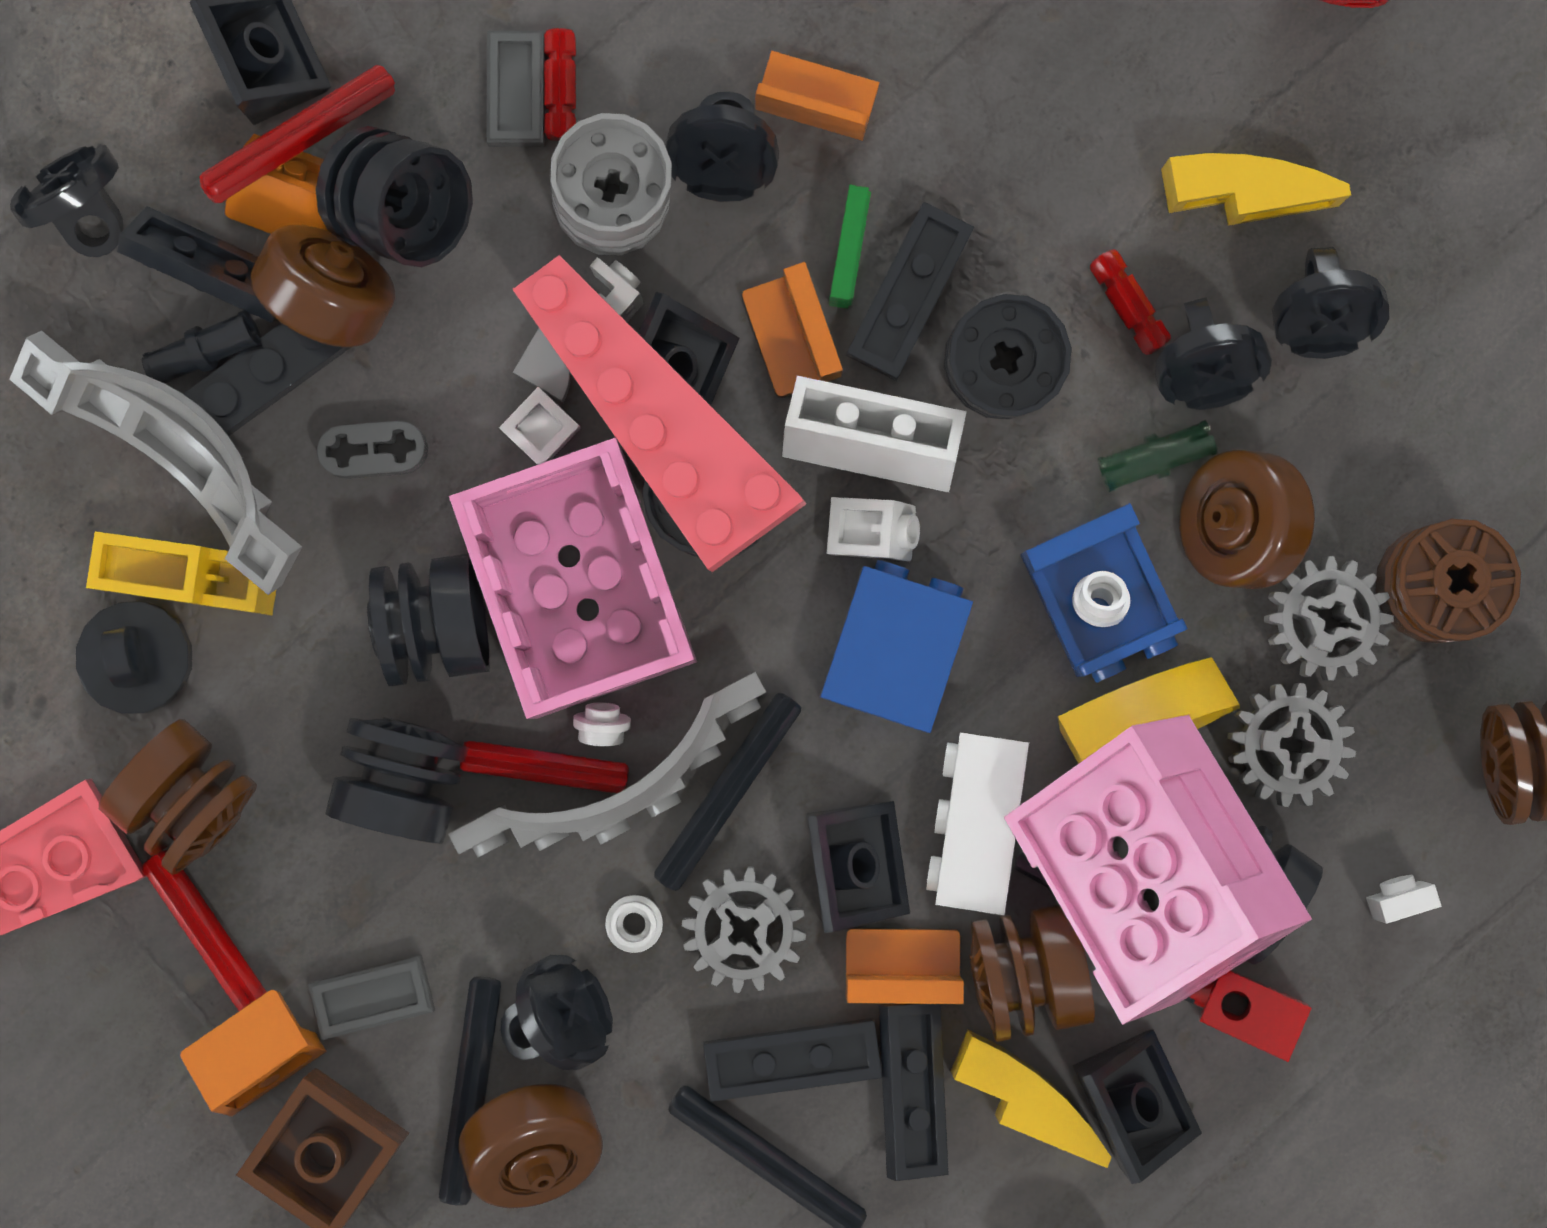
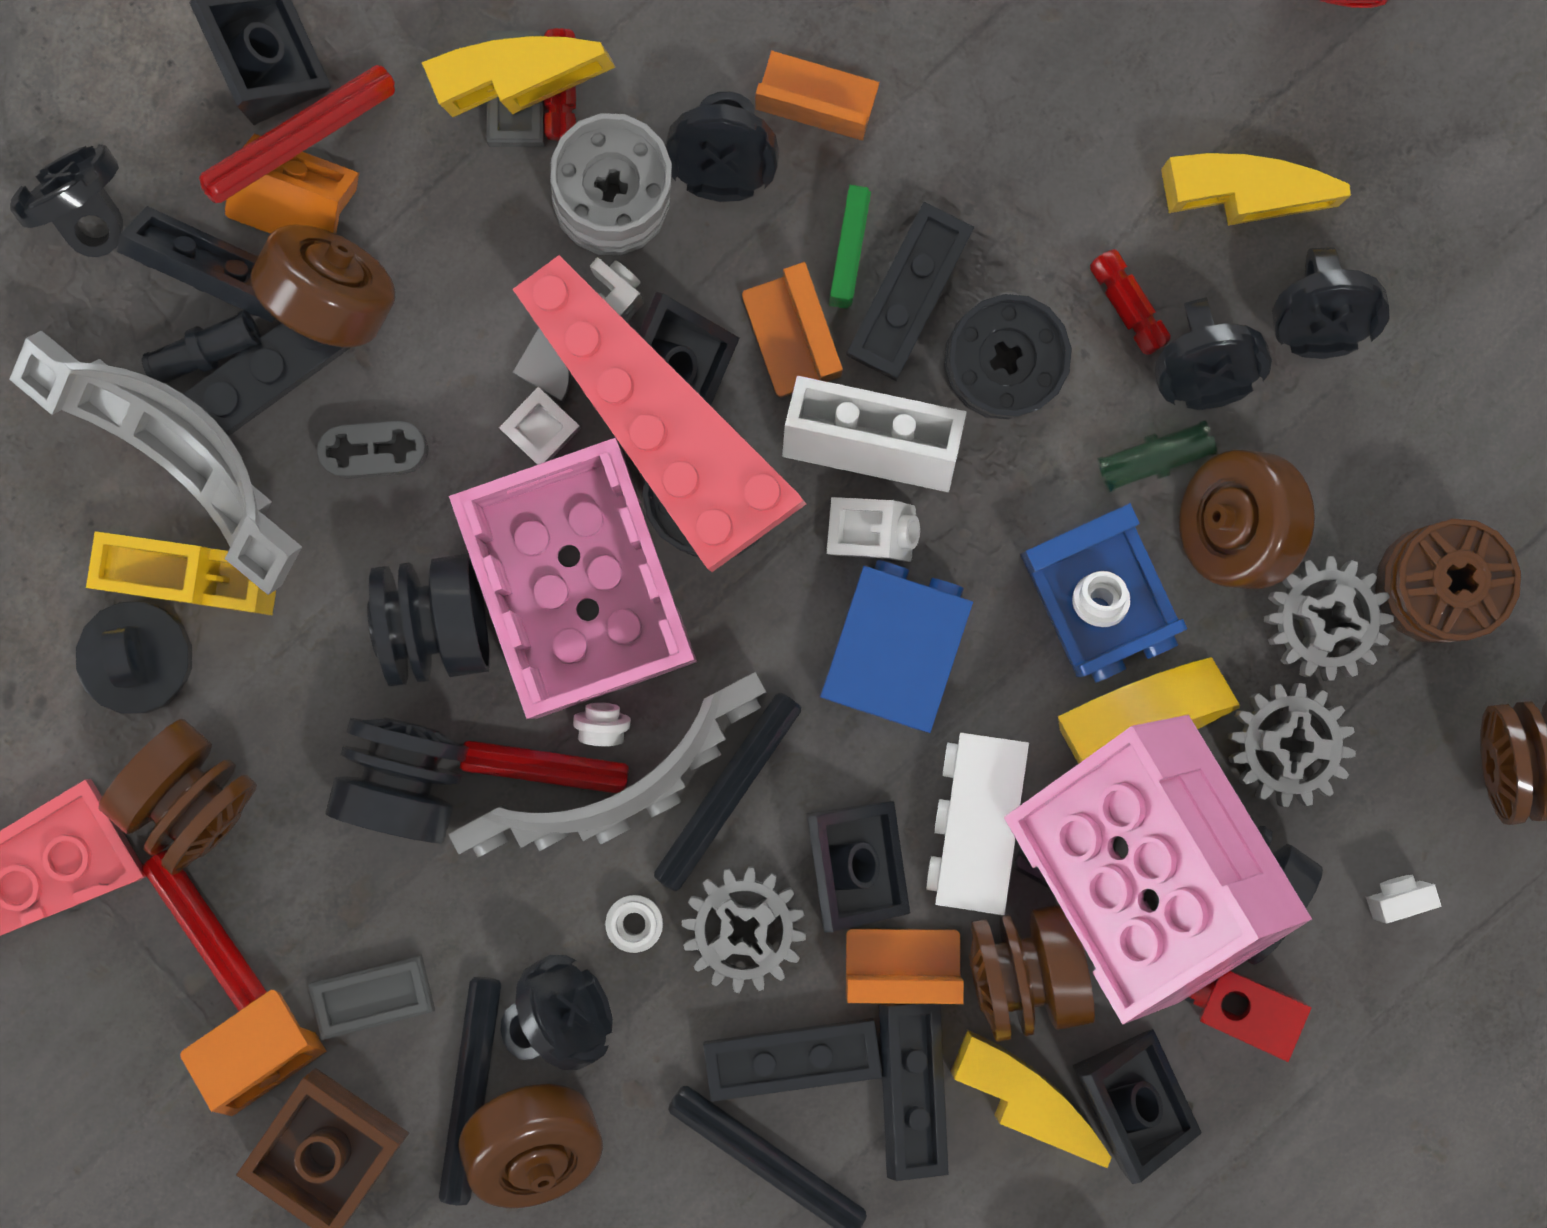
black wheel [316,126,473,268] -> none
none -> yellow slope [422,36,615,117]

